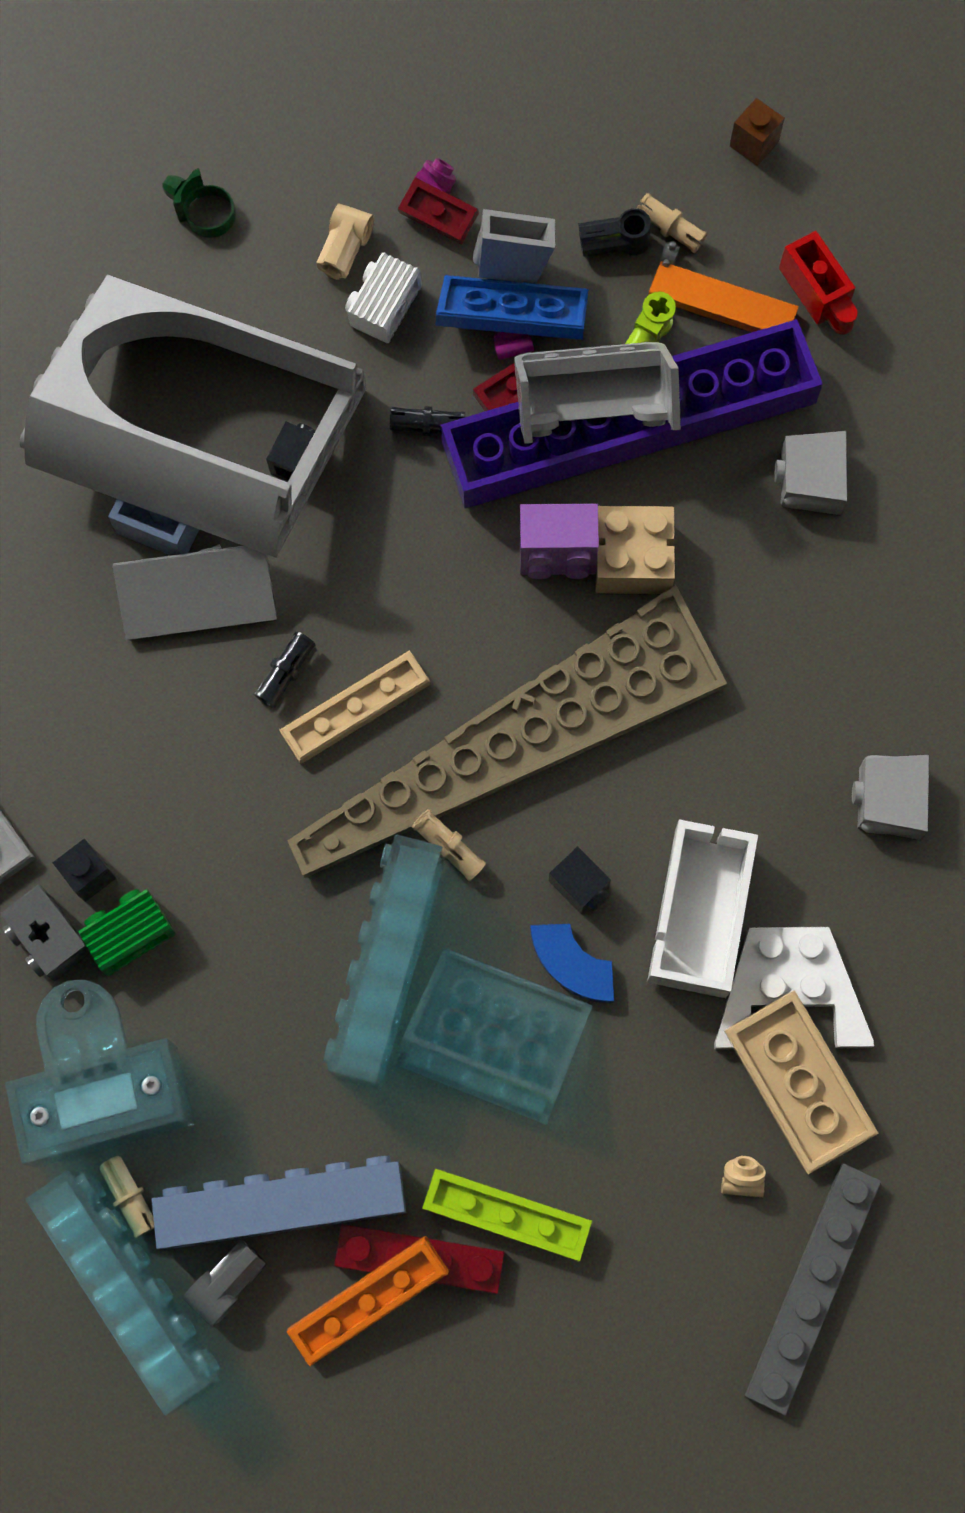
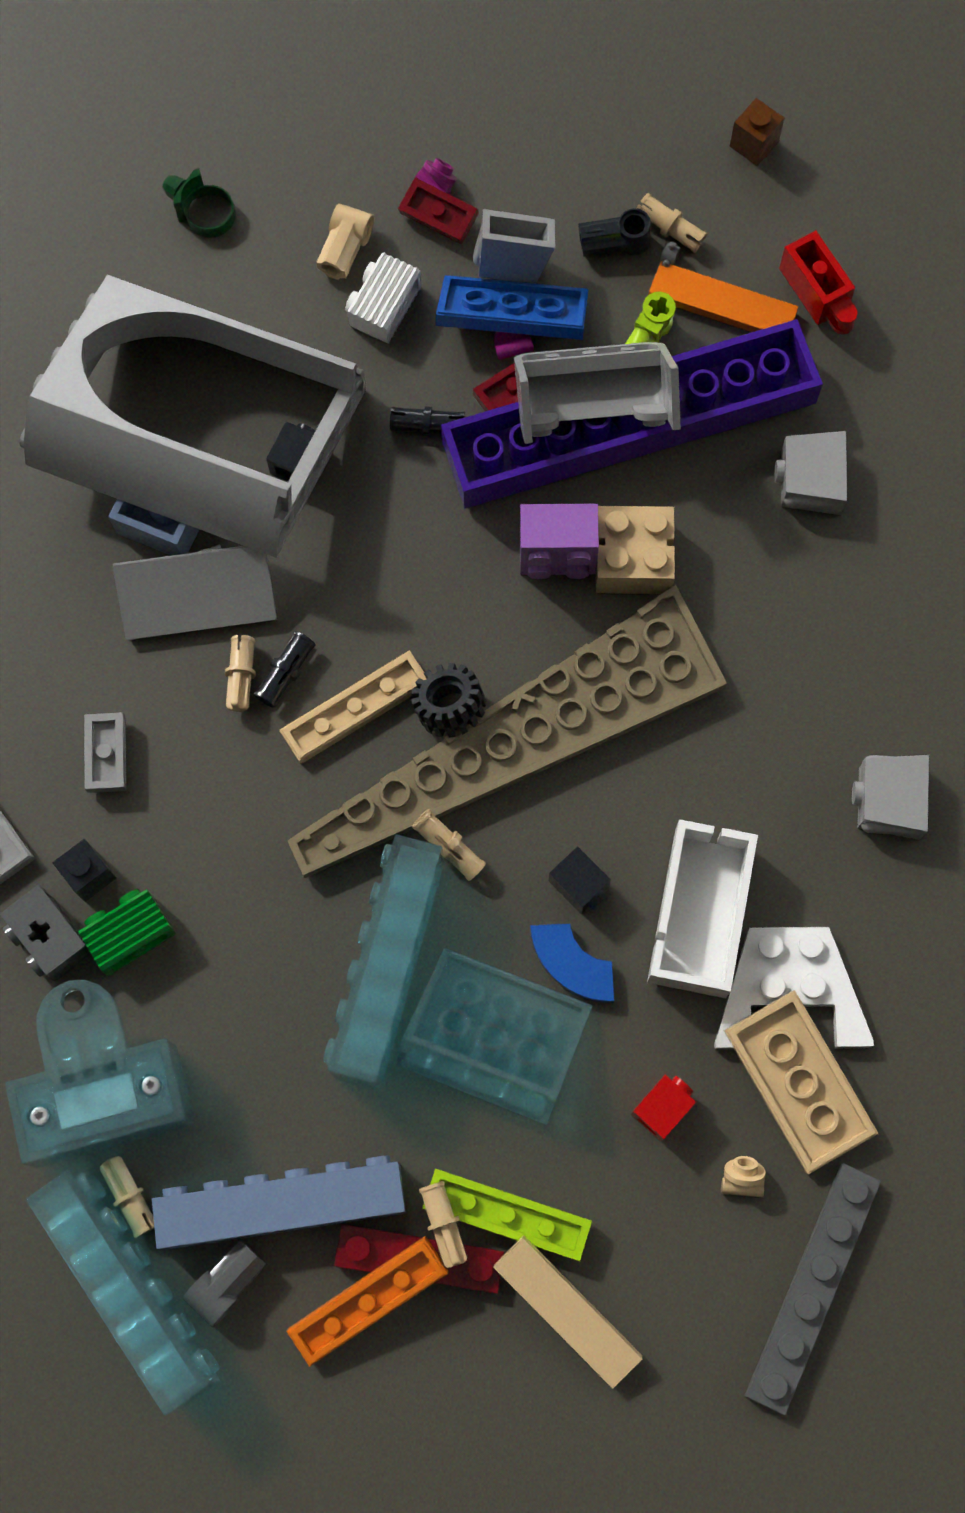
none -> light grey plate [84,712,126,793]
none -> tan axle [225,635,256,712]
none -> black tyre [411,663,486,738]
none -> tan axle [419,1181,467,1268]
none -> tan tile [493,1235,642,1389]
none -> red brick [630,1074,696,1142]

